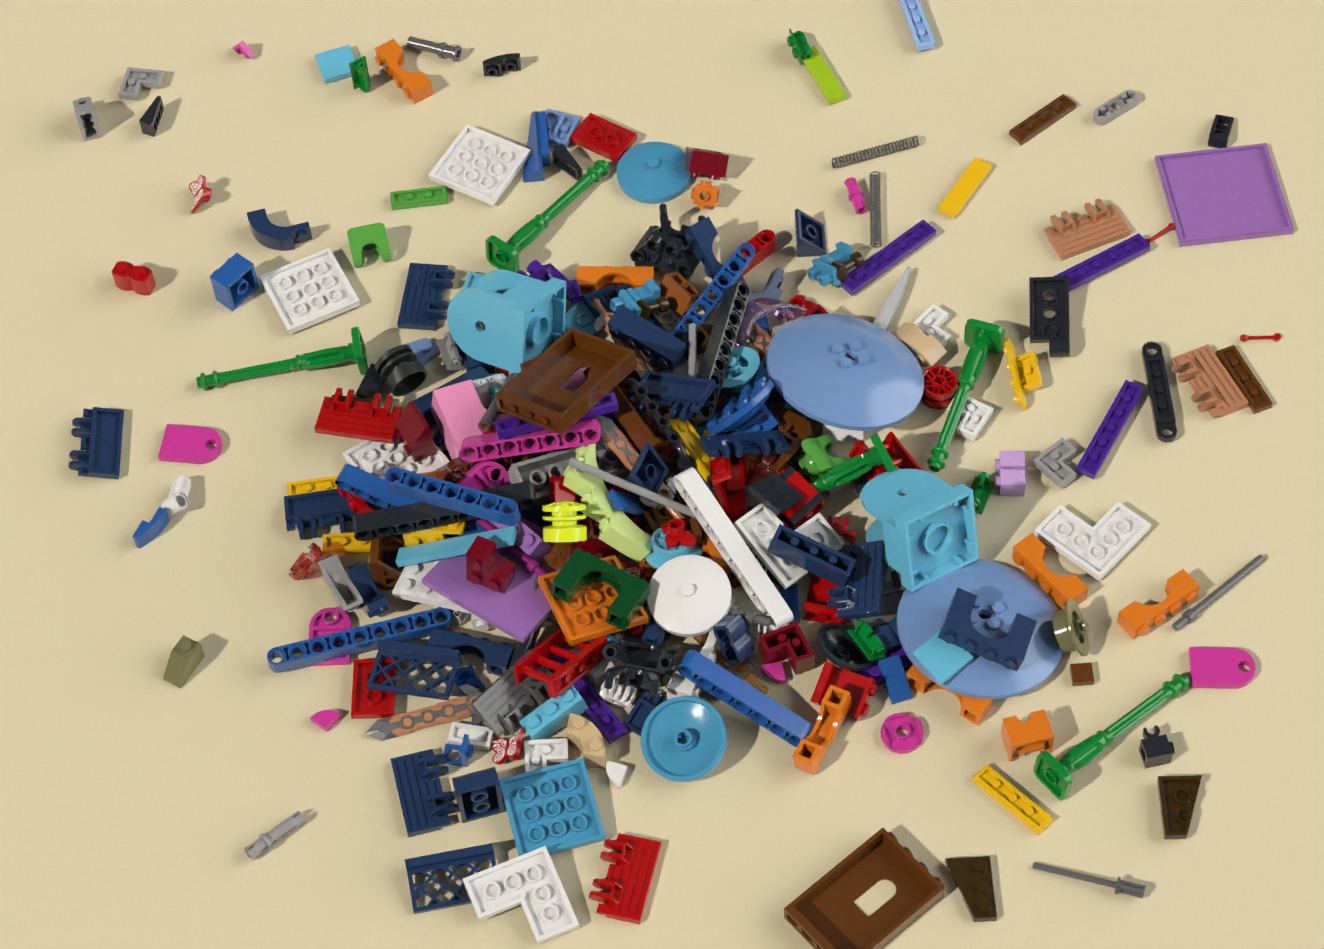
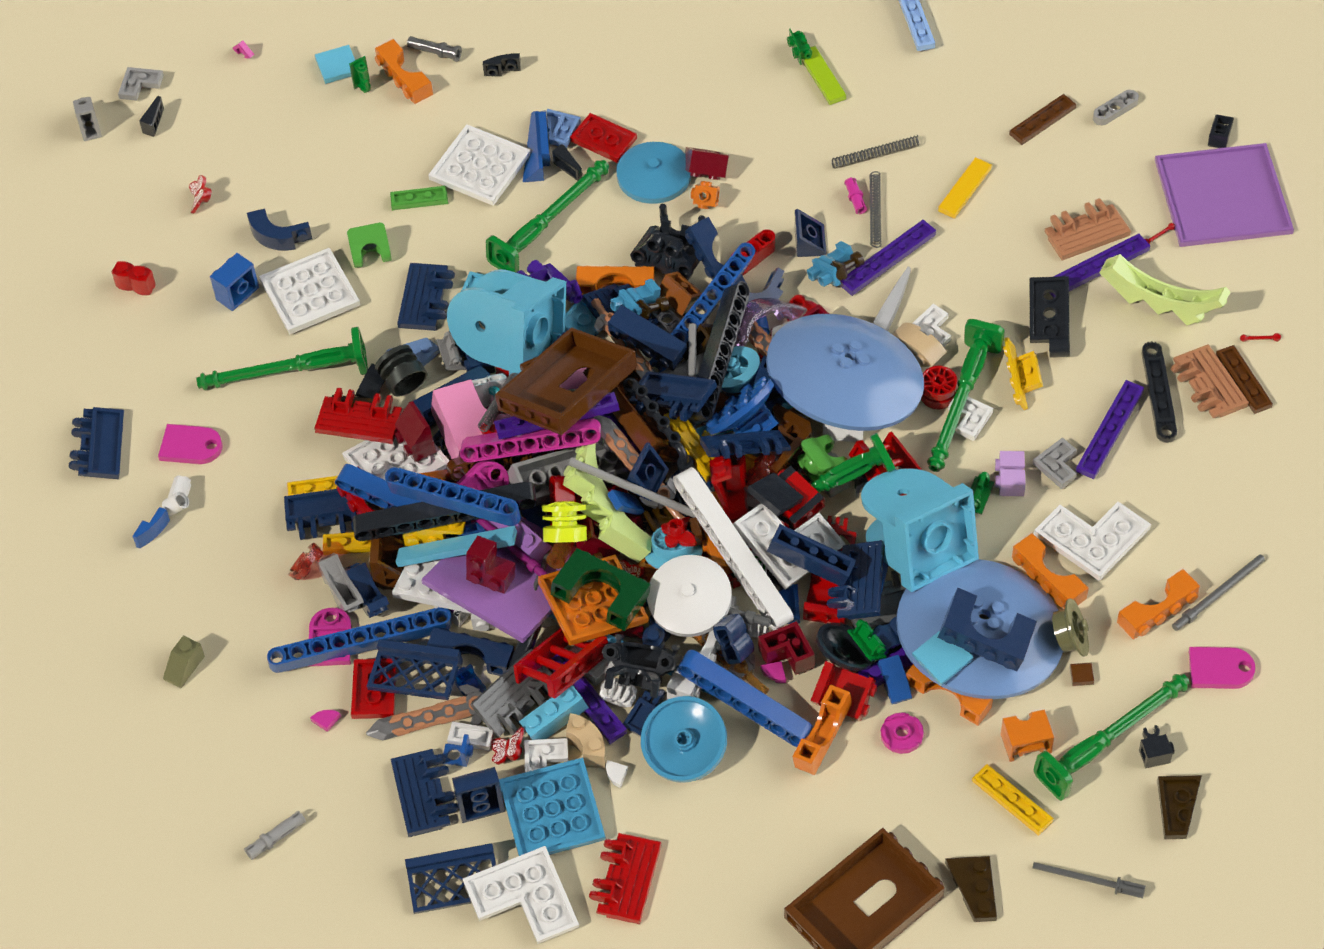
none -> yellowish green arch [1099,254,1230,325]

